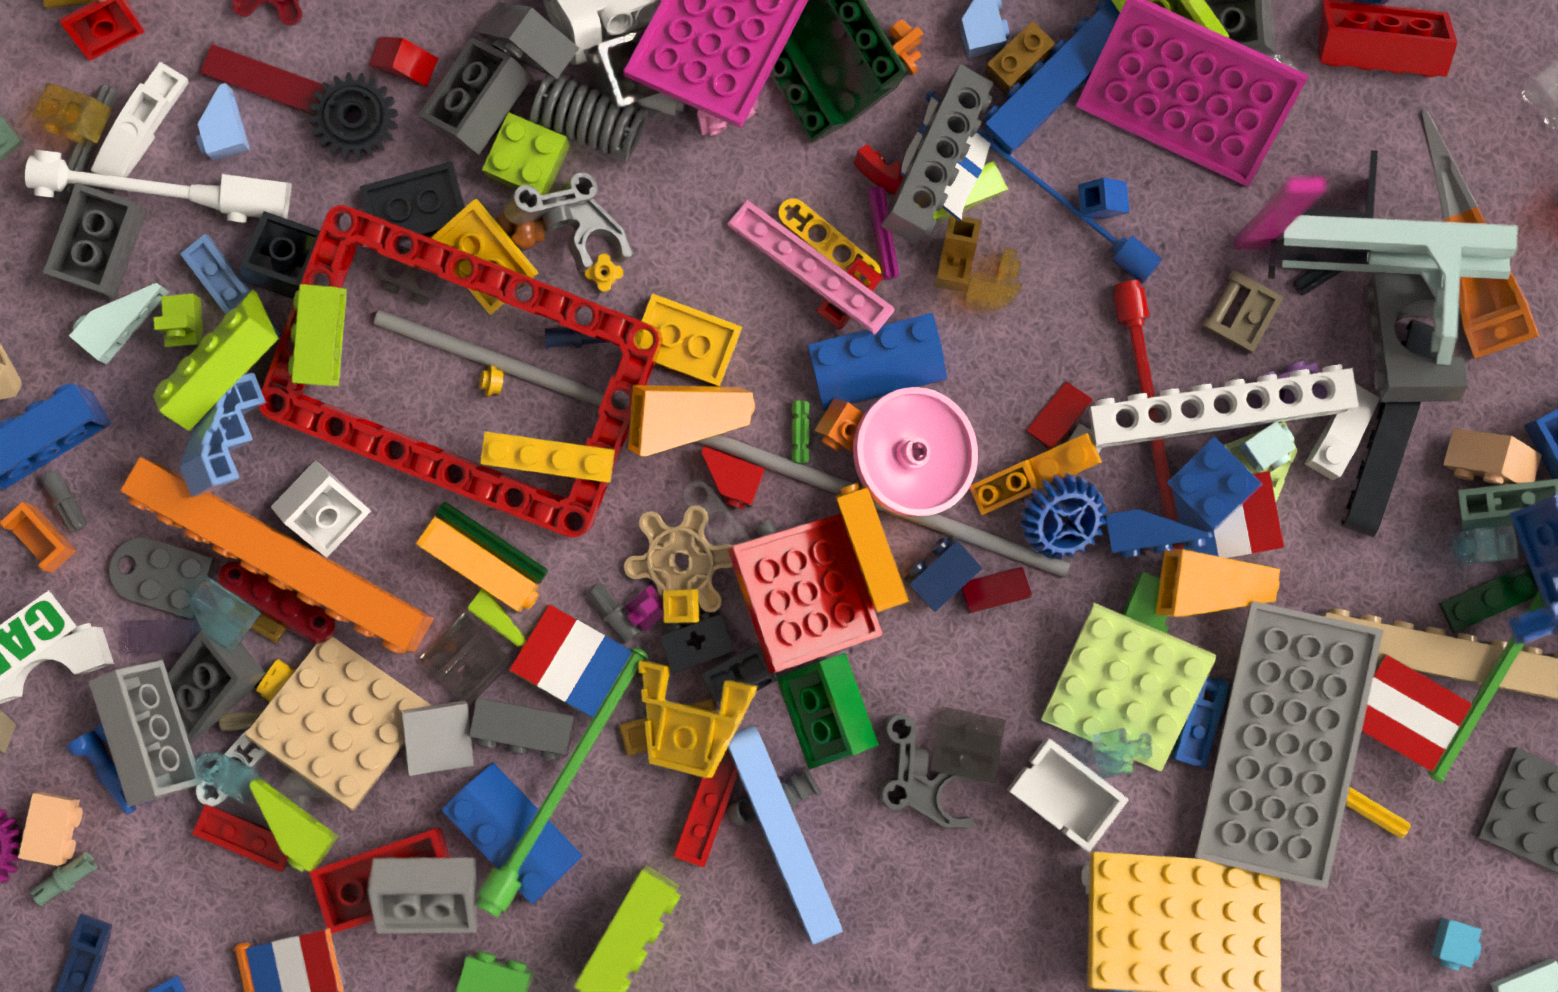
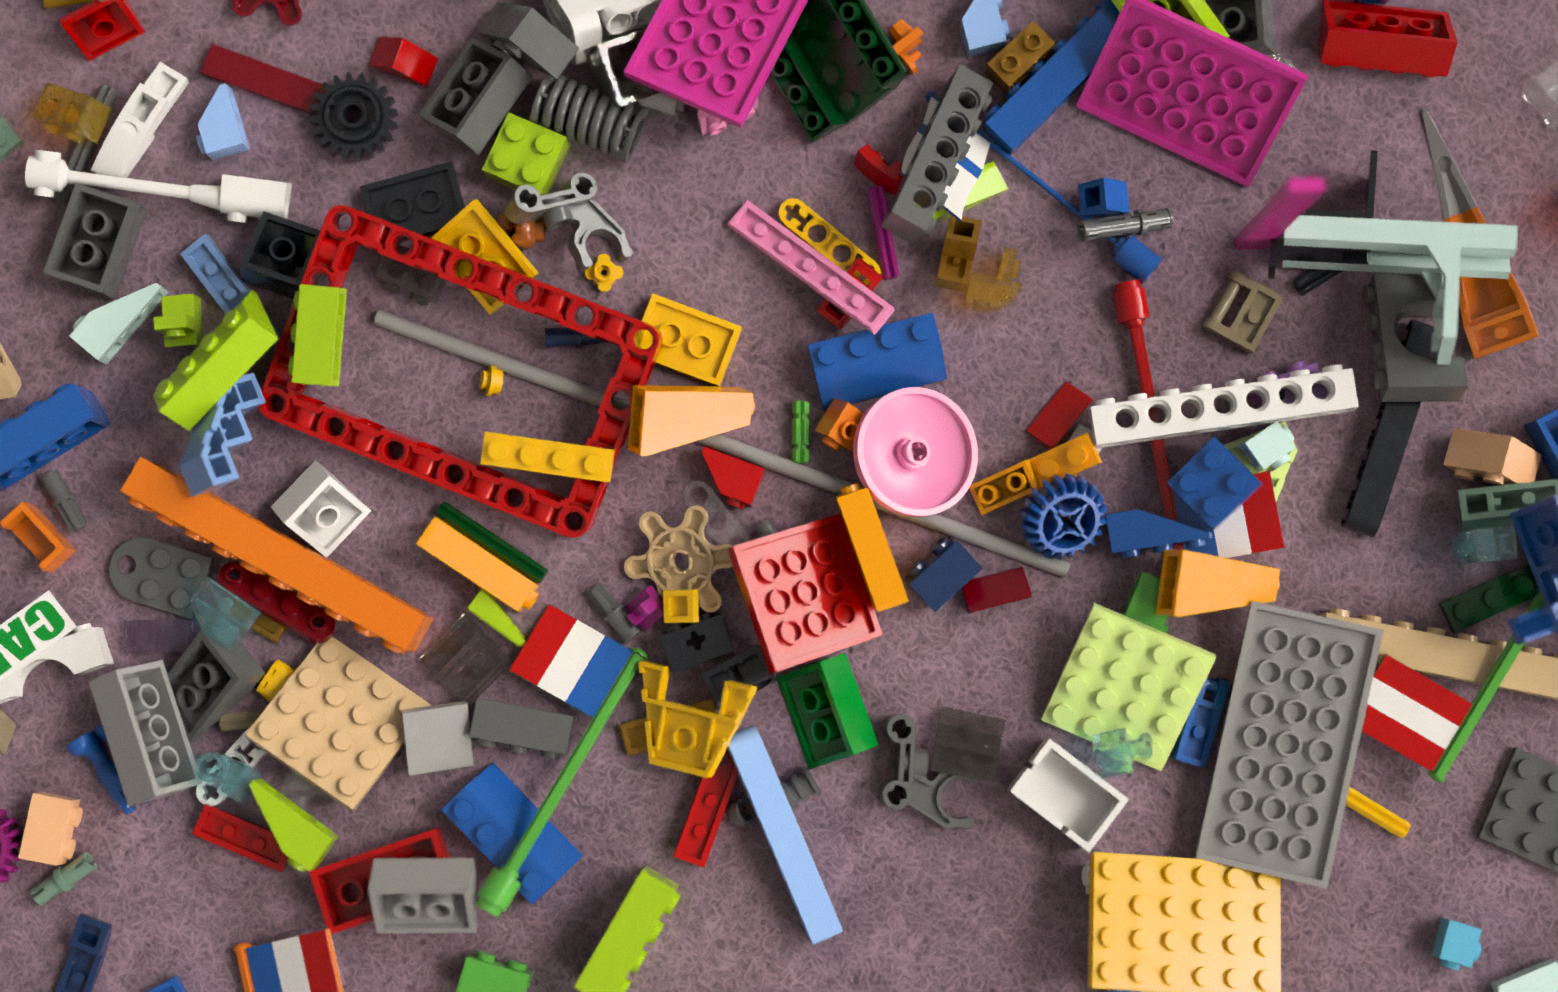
white slope [1304,384,1380,480] -> none
none -> dark grey pin [1077,208,1174,241]

